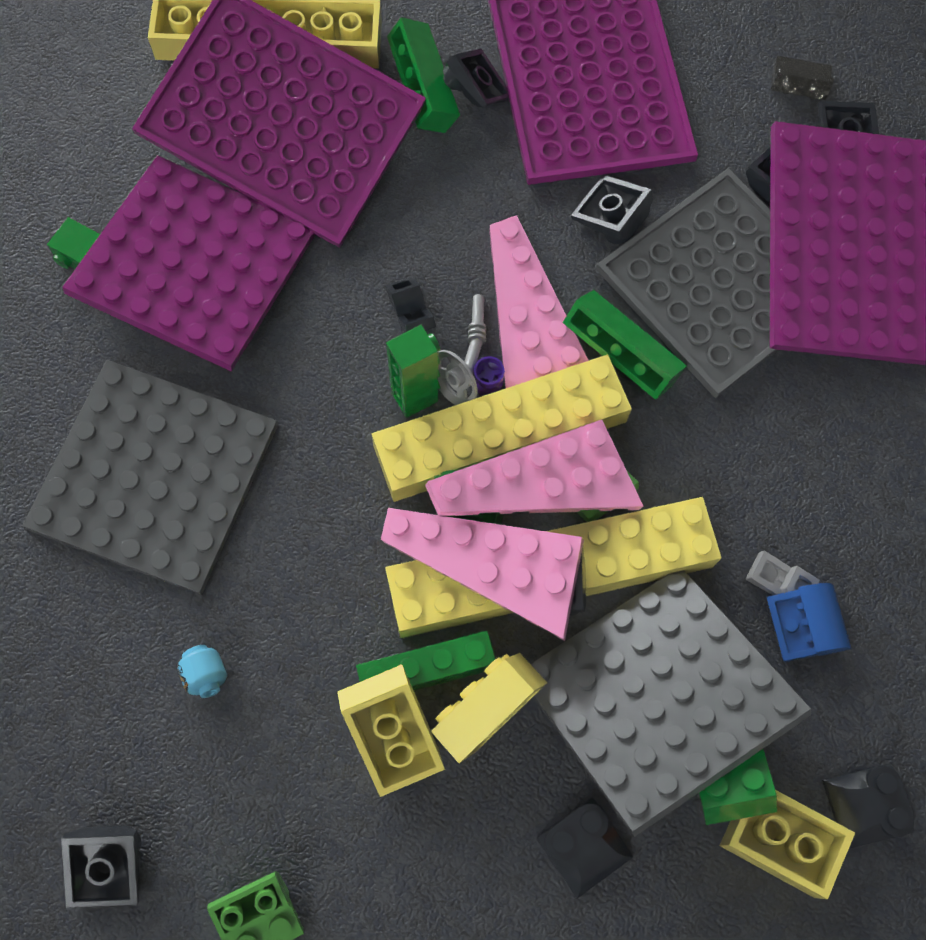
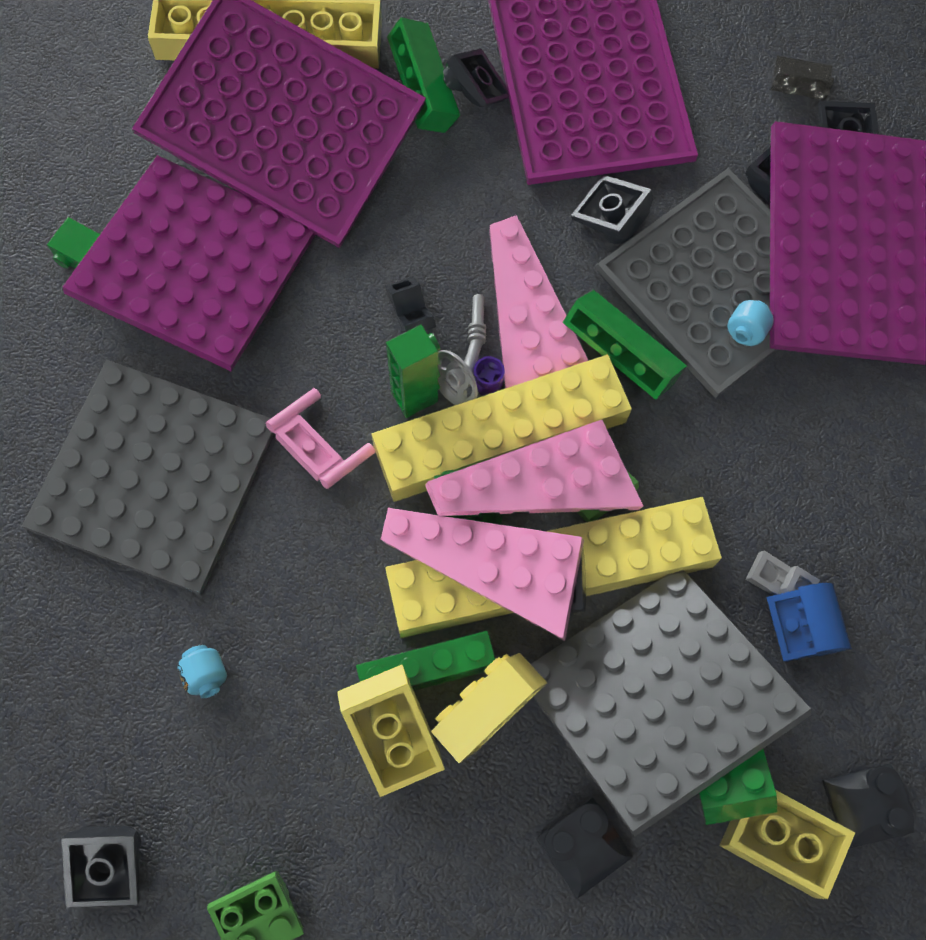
none -> bright pink plate [265,388,375,489]
none -> medium azure head [727,300,774,346]

